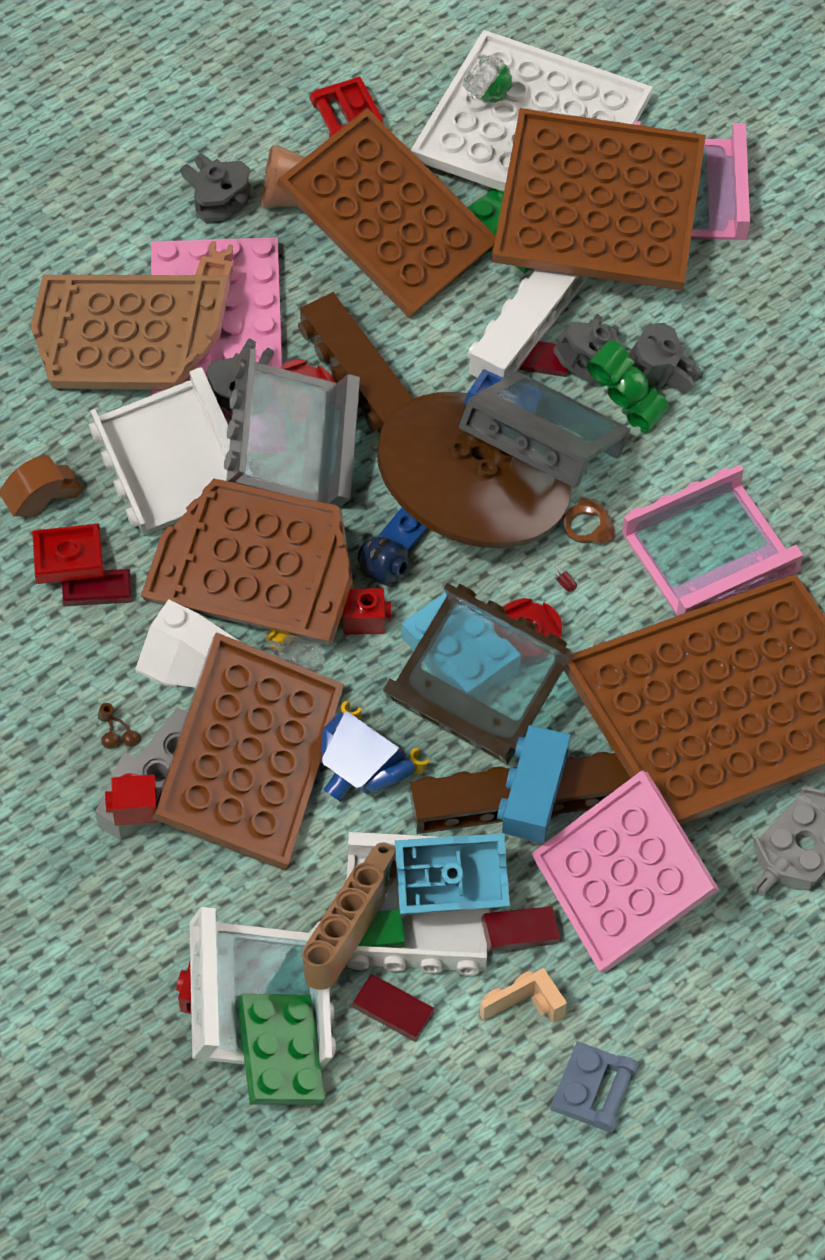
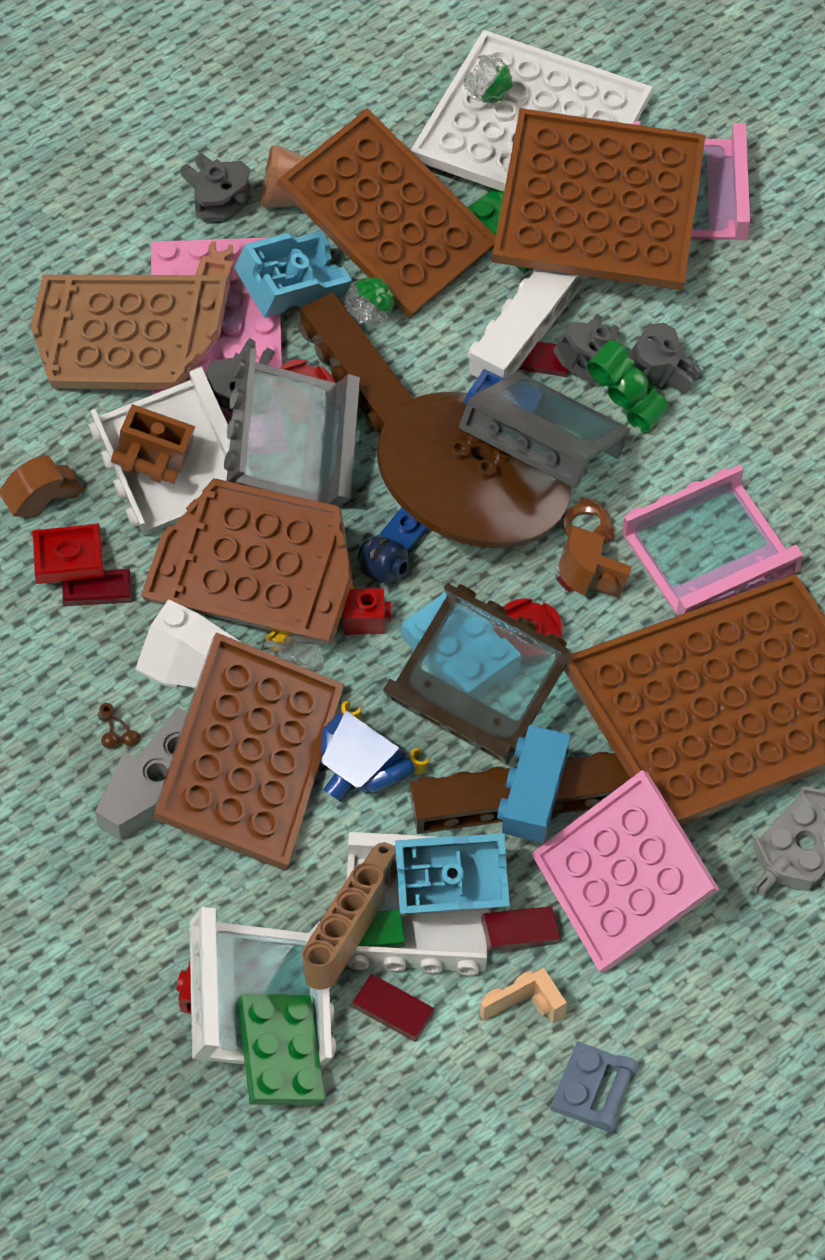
red brick [105,773,158,826] -> none
red plate [309,76,383,138] -> none
none -> dark orange brick [111,404,195,484]
none -> medium azure piece [234,231,352,318]
none -> piece [344,277,395,327]
none -> dark orange brick [559,525,632,598]

